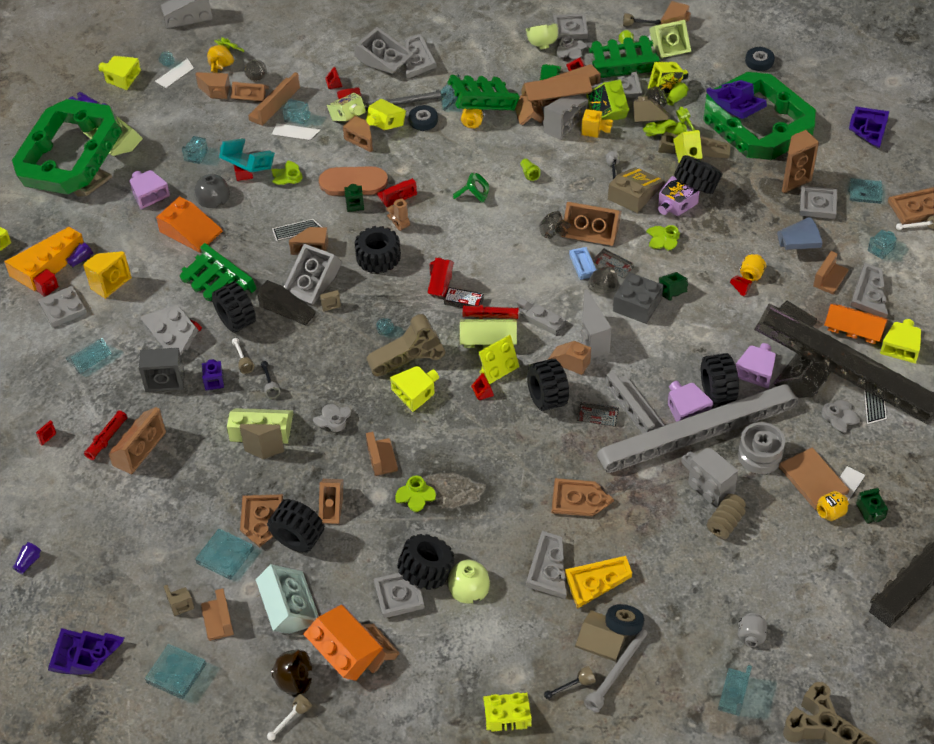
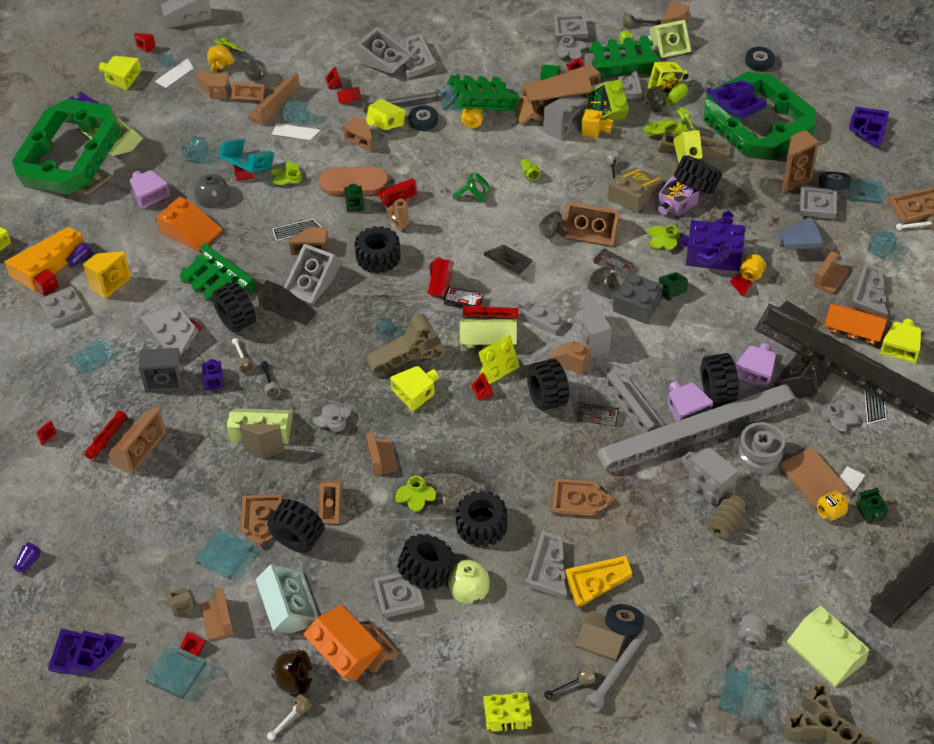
dark tan tile [320,290,341,312] -> none
yellowish green torso [327,93,366,121] -> none
yellowish green cylinder [526,24,558,49] -> none
light blue tile [569,247,597,280] -> none
dark tan slope [633,96,670,122] -> none
none -> red slope [134,33,156,53]
none -> red slope [178,631,206,661]
none -> black tyre [456,491,507,547]
none -> clear smoke slope [484,245,532,275]
none -> dark purple torso [682,210,746,272]
none -> yellowish green slope [787,605,870,687]
none -> black bush [819,172,851,190]

